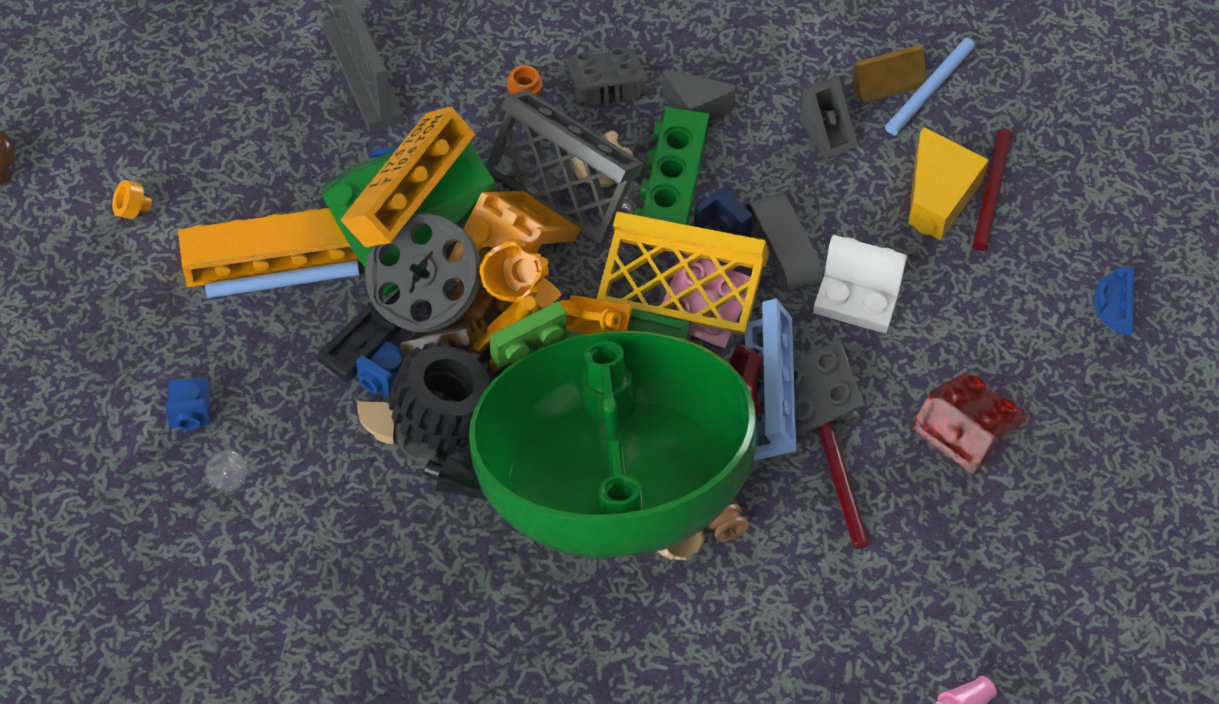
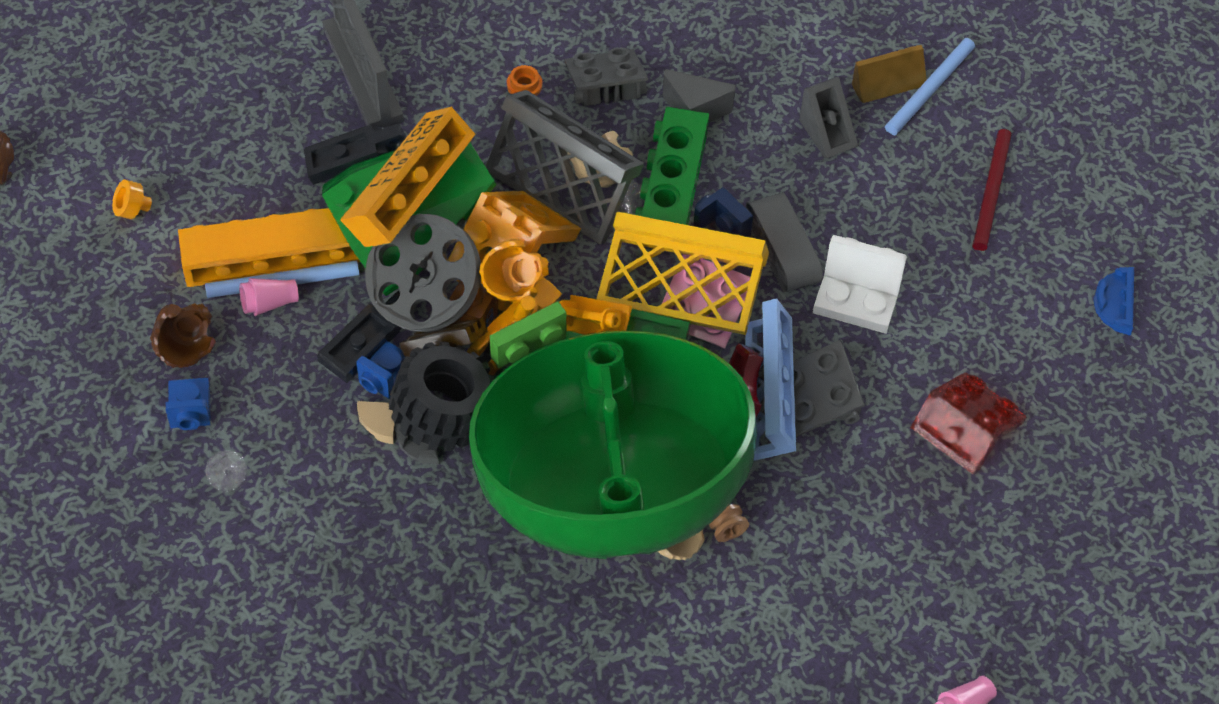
black piece [424,456,487,500] -> none
dark red bar [818,421,869,550] -> none
yellow slope [908,127,989,240] -> none
none -> reddish brown hair [150,303,216,368]
none -> bright pink cone [239,278,299,316]
none -> black hinge [304,123,406,185]

